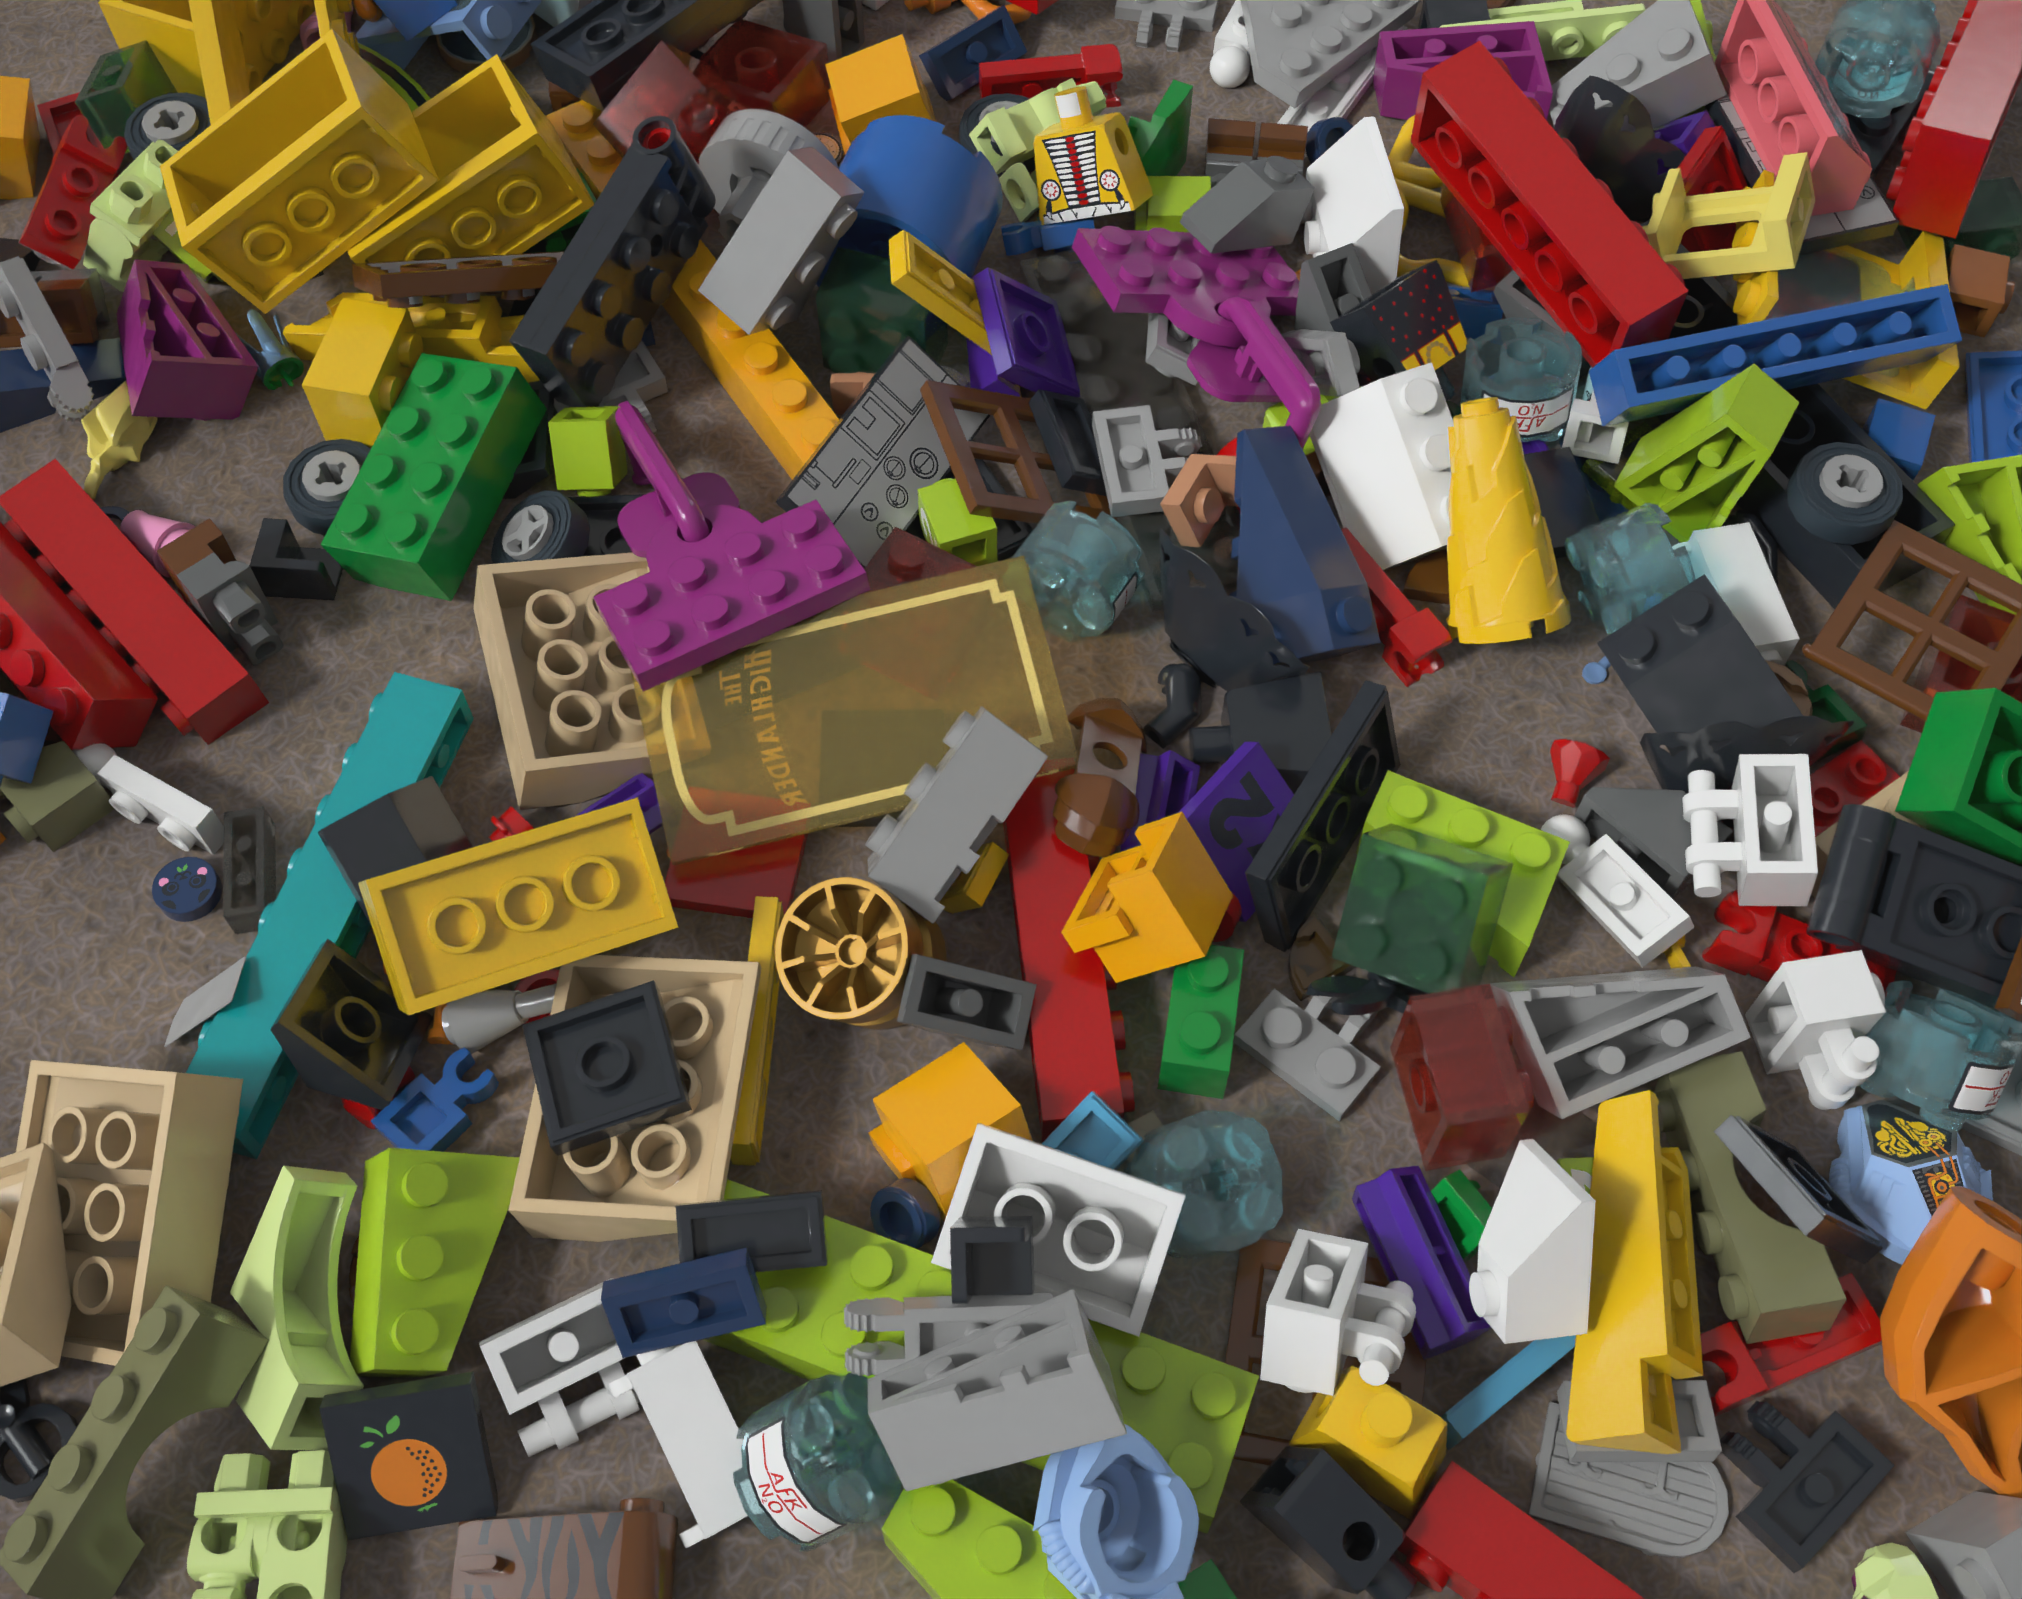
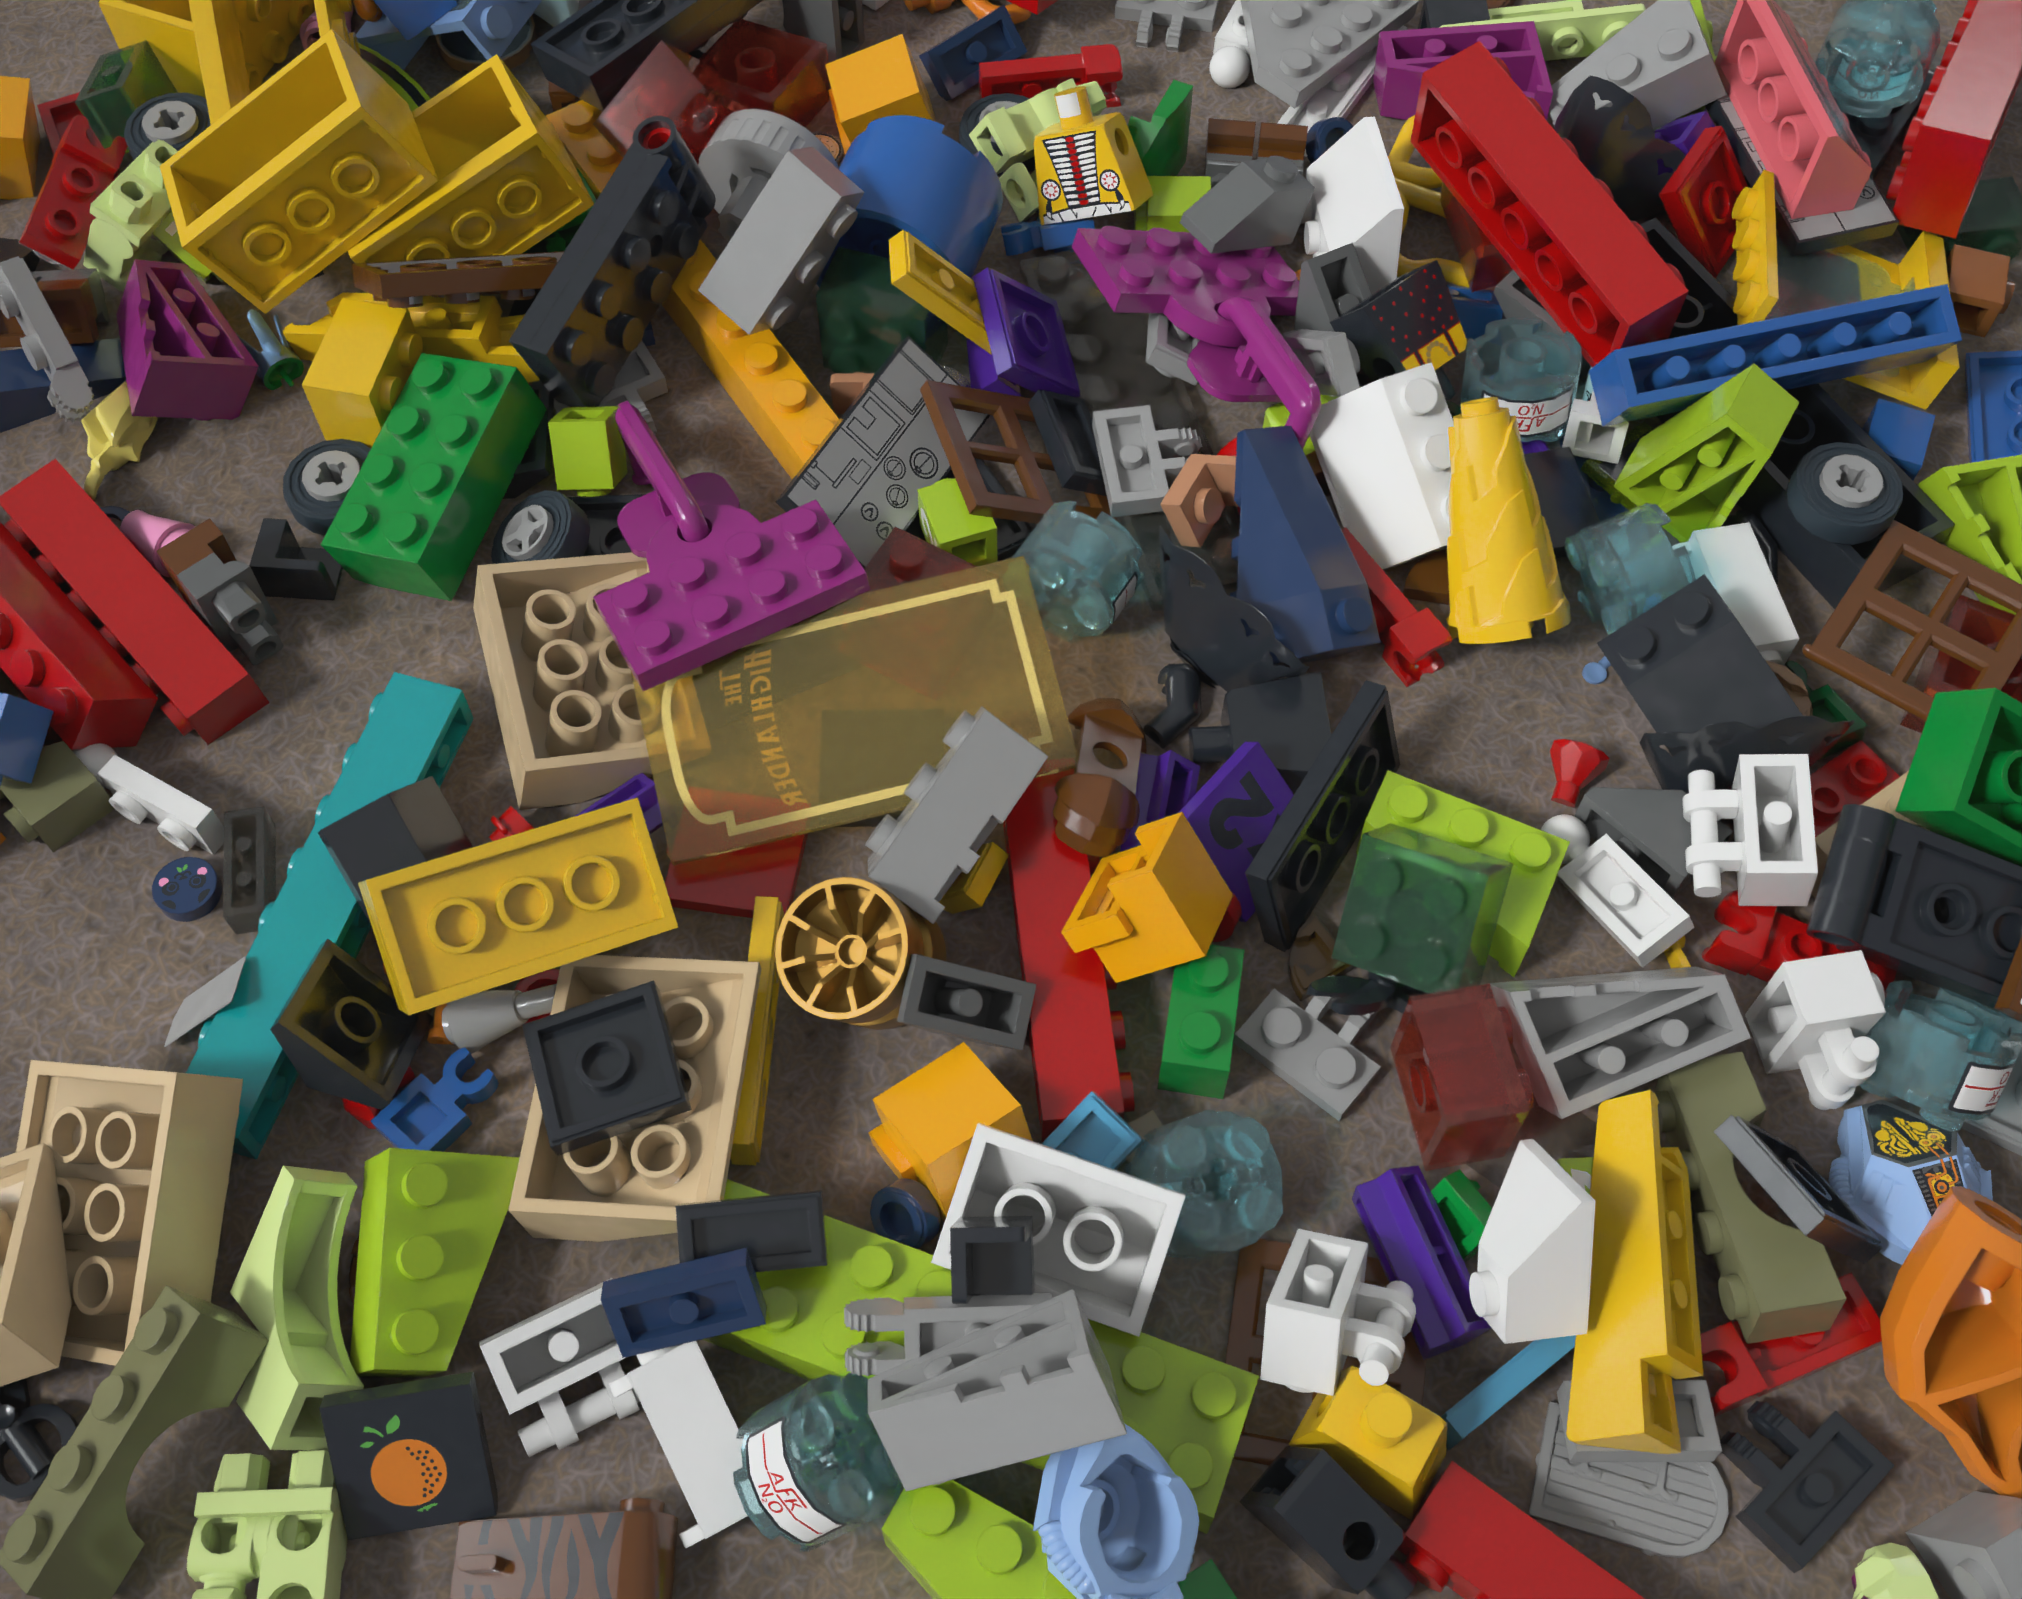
light yellow window [1642,152,1815,279] -> none

